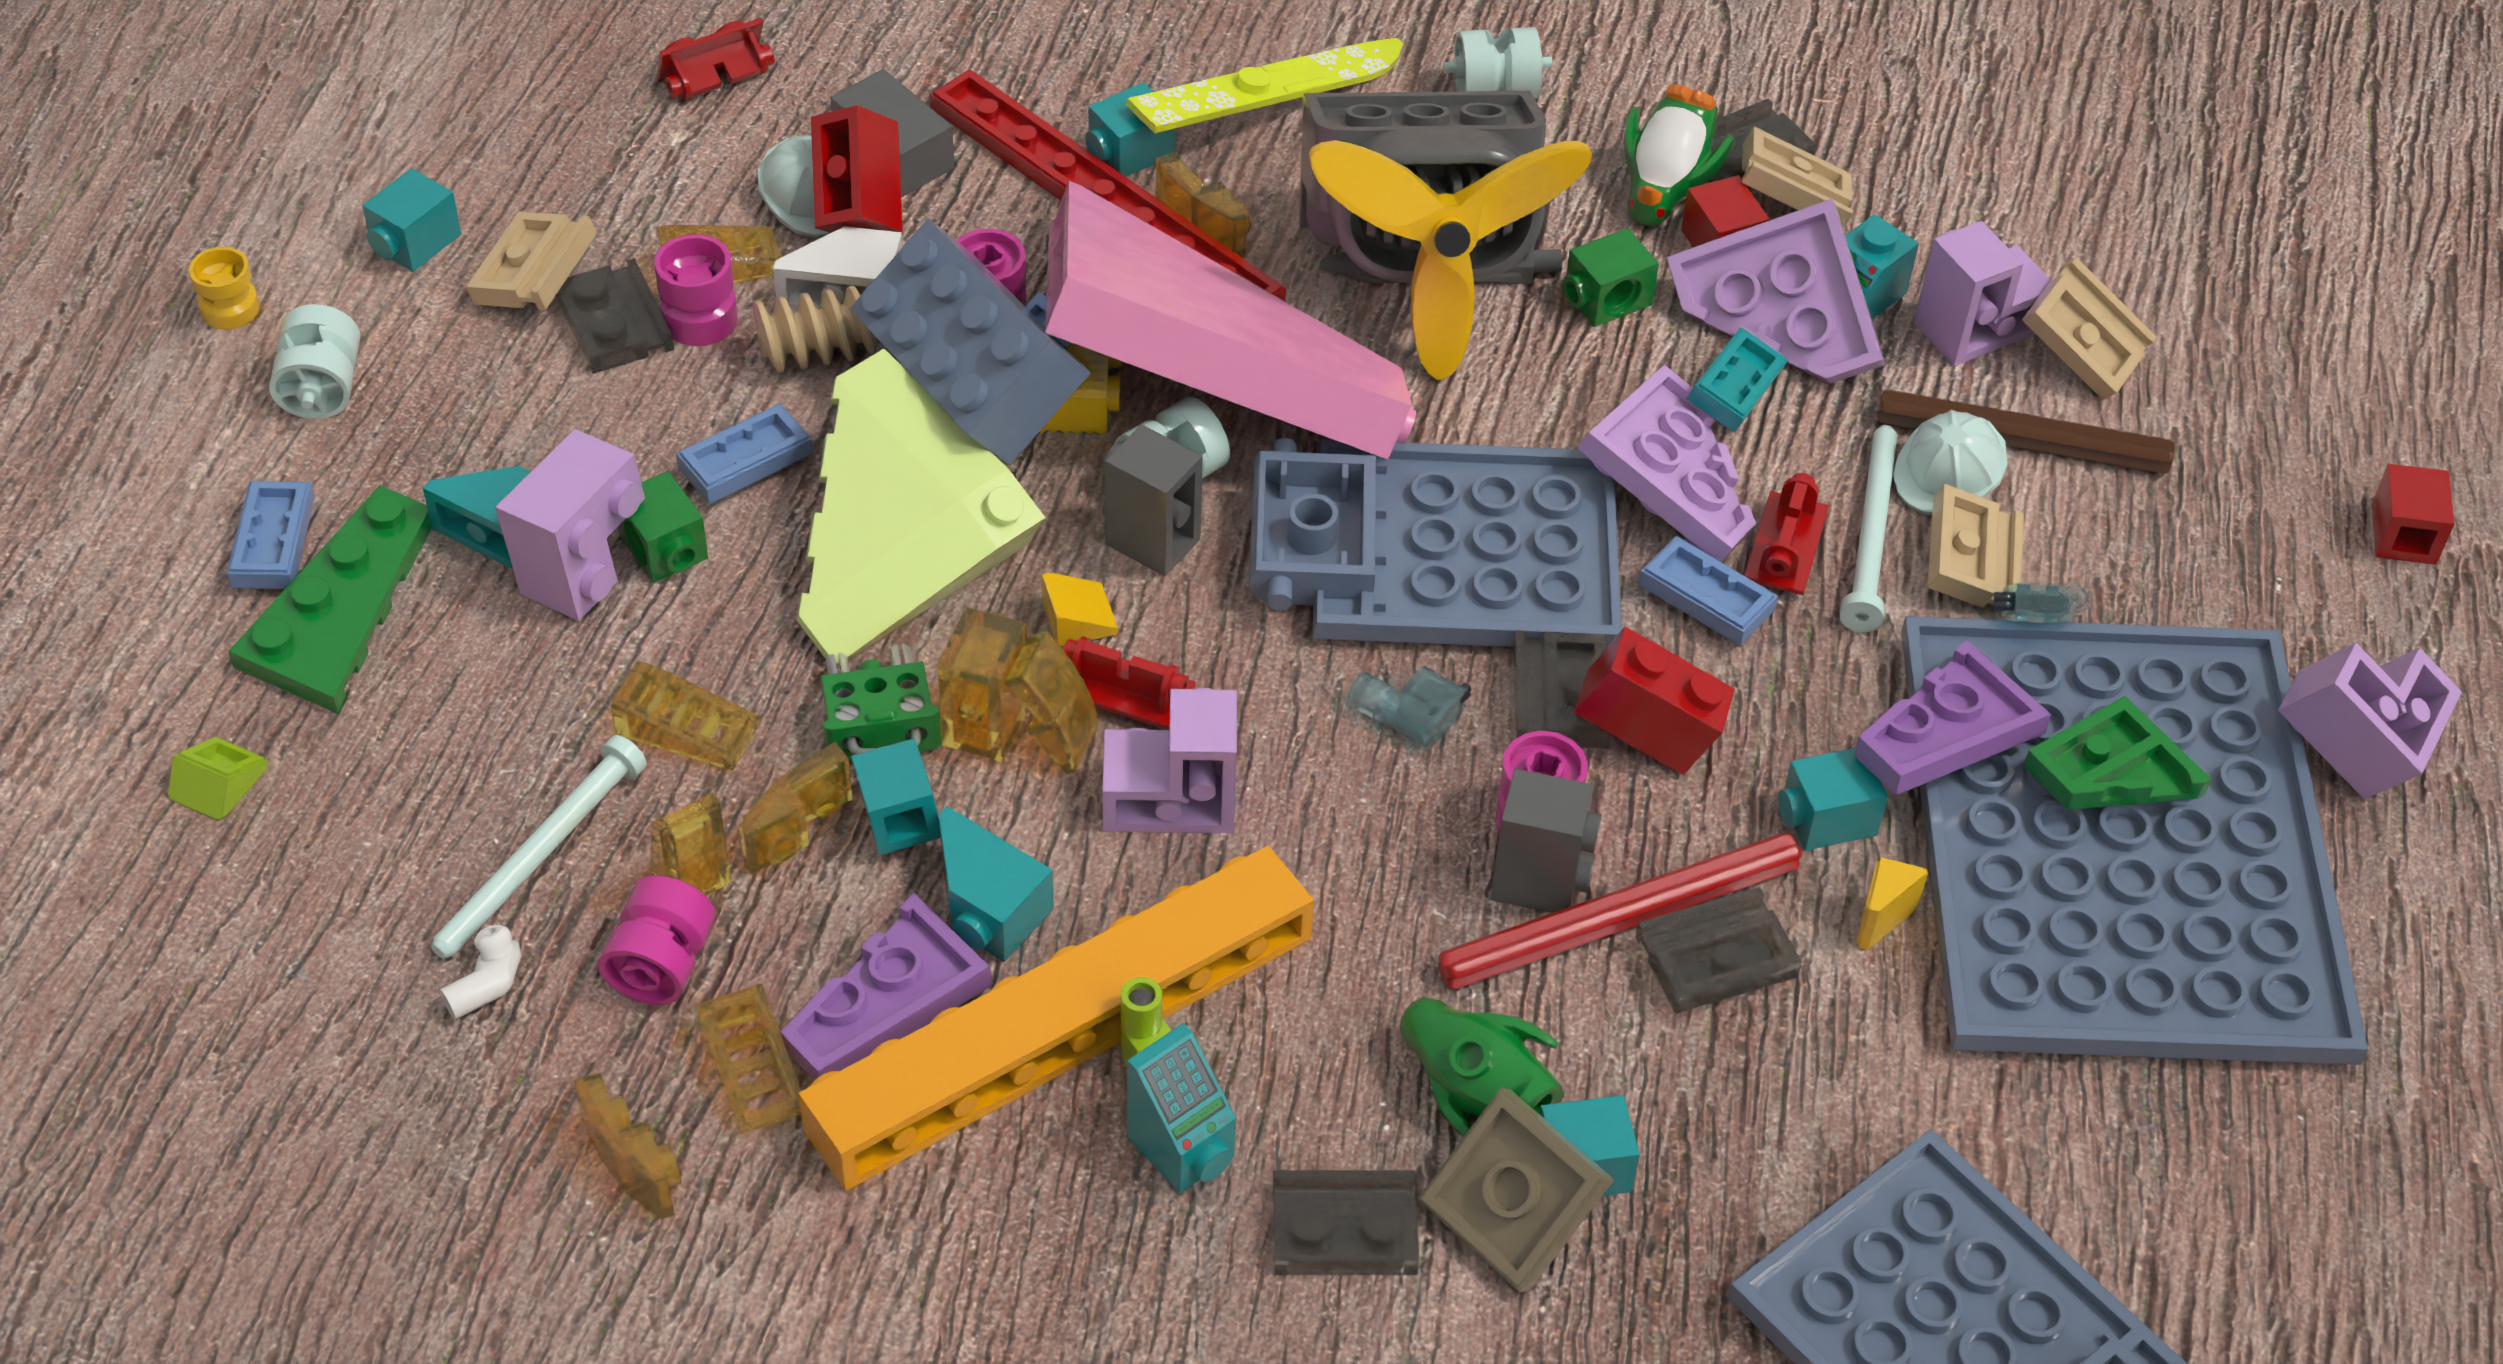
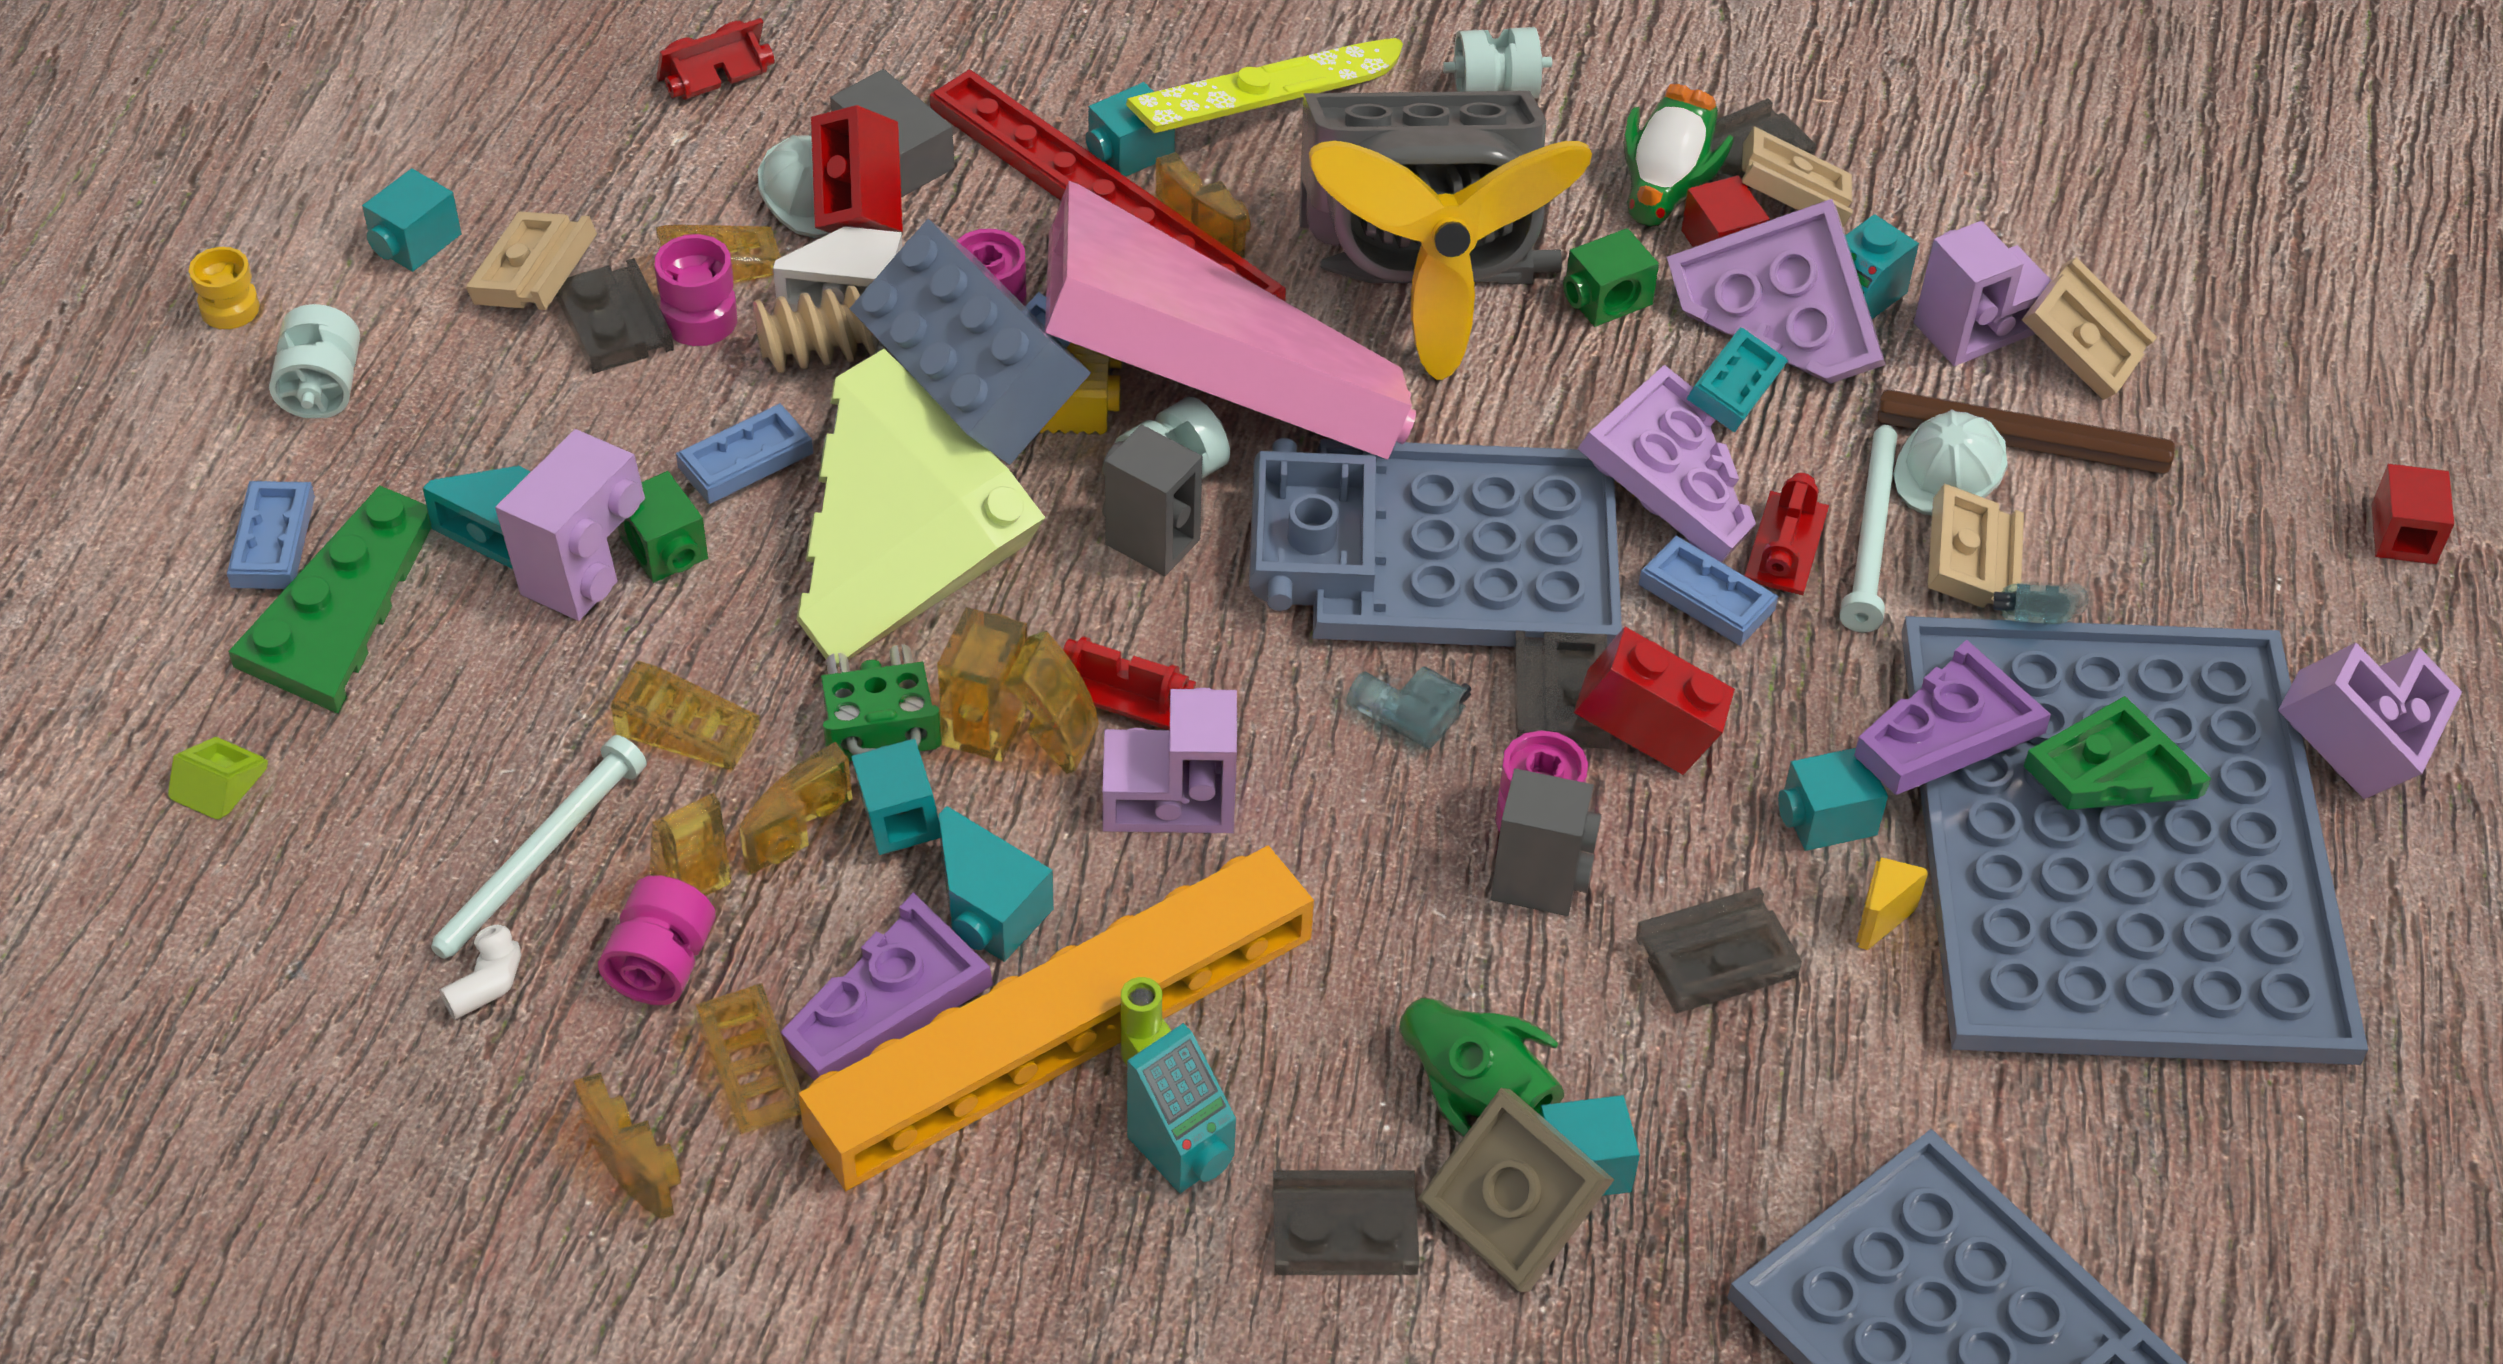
yellow slope [1041,573,1118,647] -> none
red axle [1438,833,1802,989] -> none

